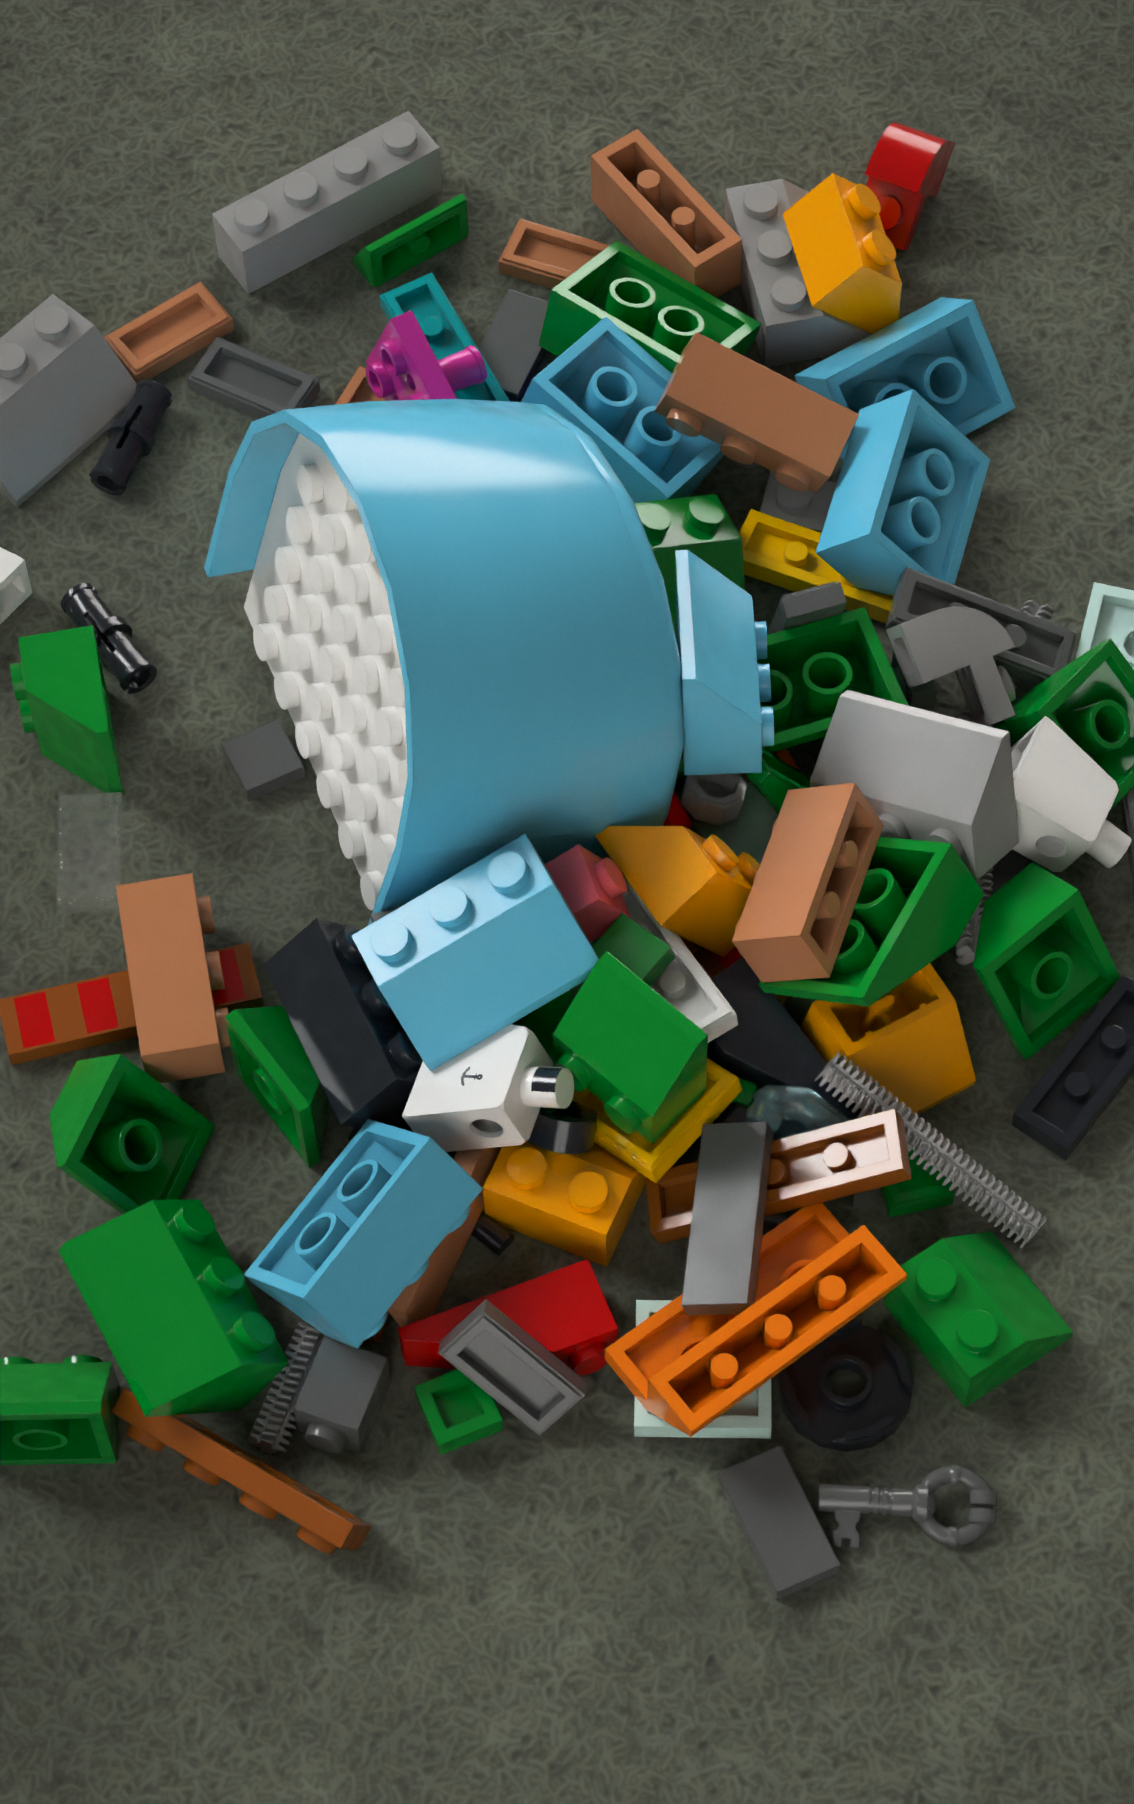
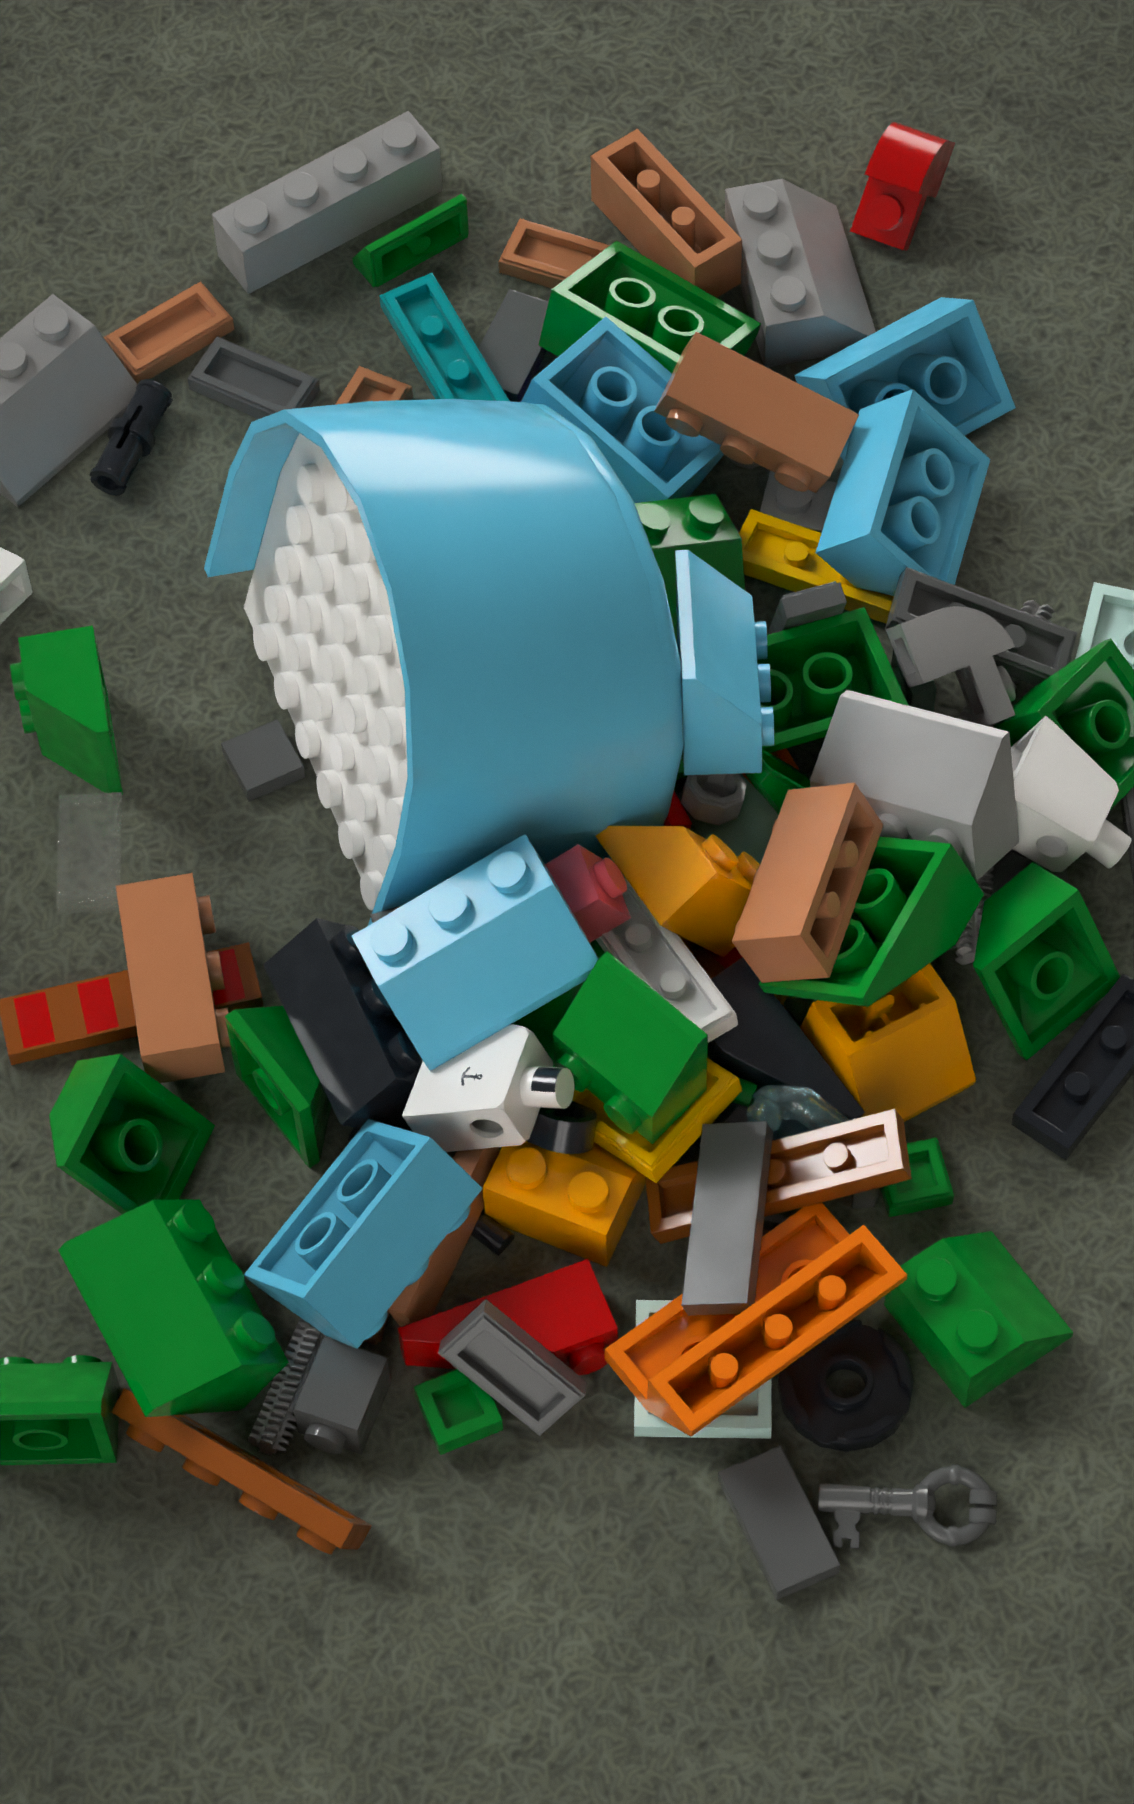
black pin [61,583,157,694] -> none
dark pink plate [366,310,487,401] -> none
green tile [592,913,676,986] -> none
light orange slope [783,173,902,334] -> none
light grey axle [815,1051,1047,1248] -> none

